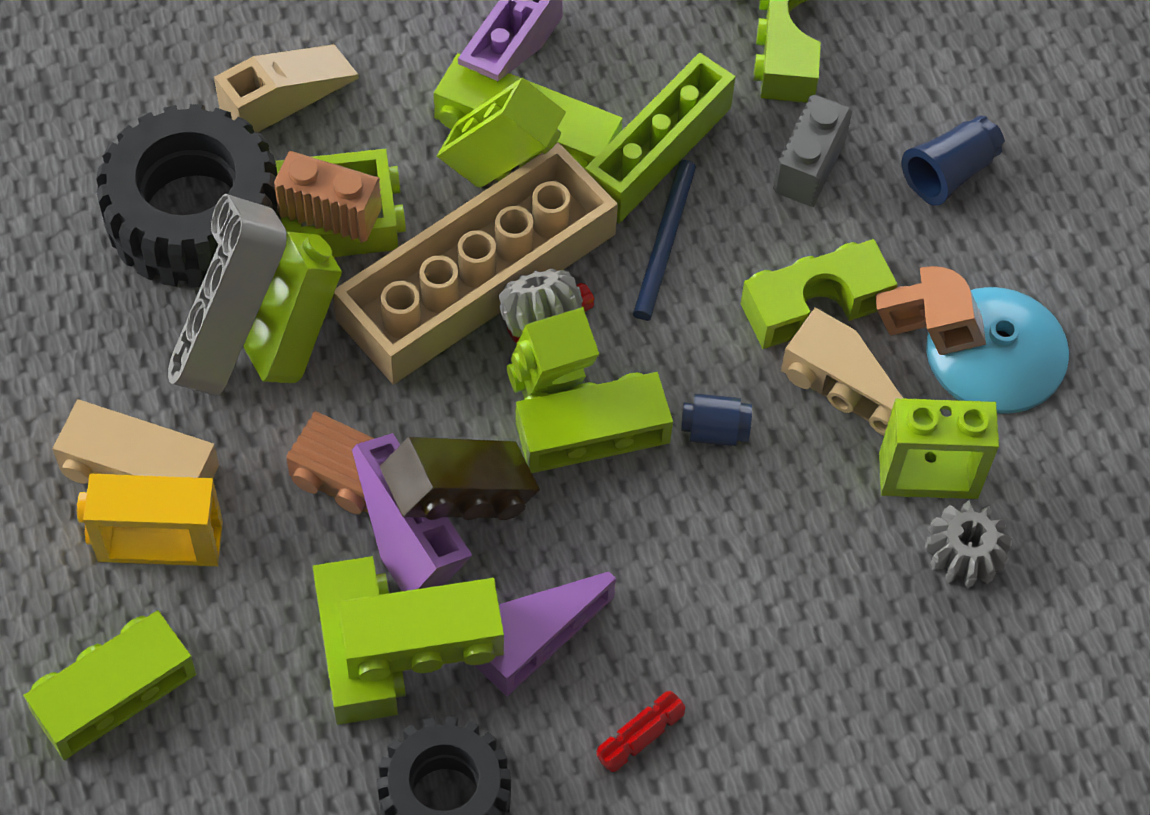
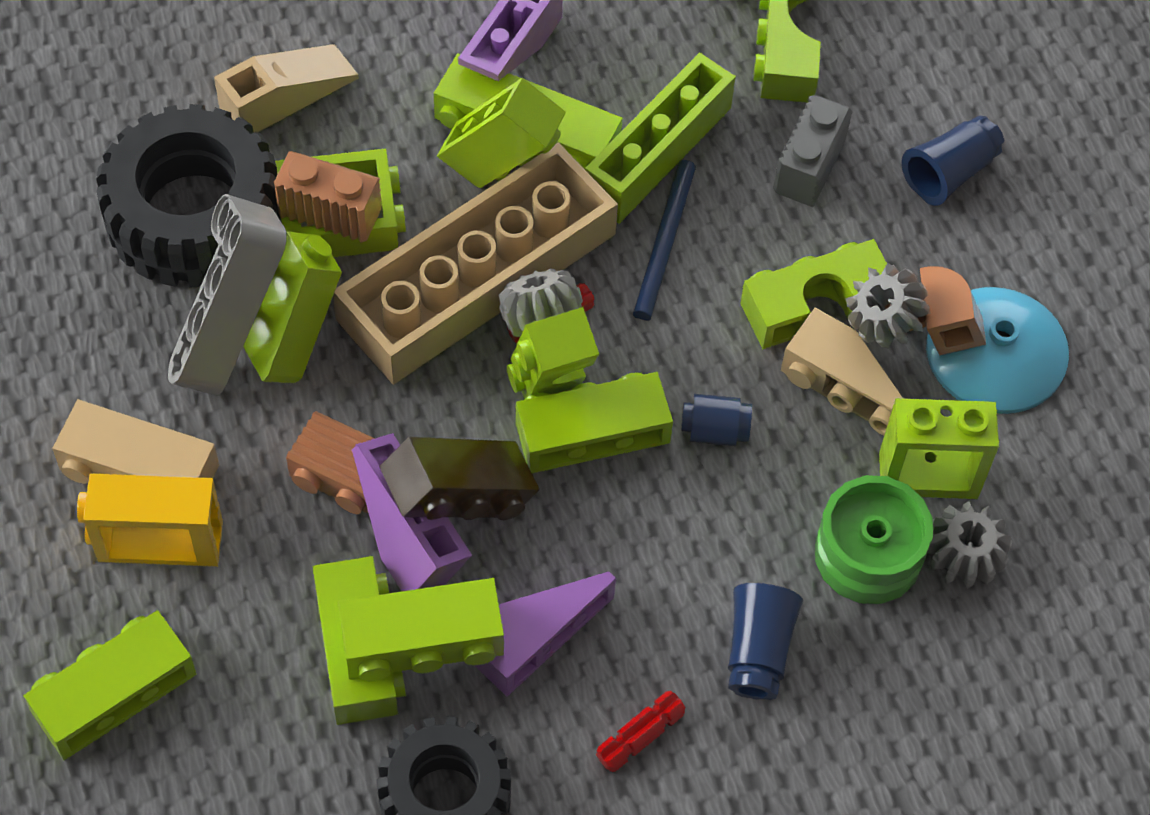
none -> dark blue plant [728,583,804,700]
none -> bright green wheel [815,475,933,604]
none -> light grey gear [845,263,931,349]

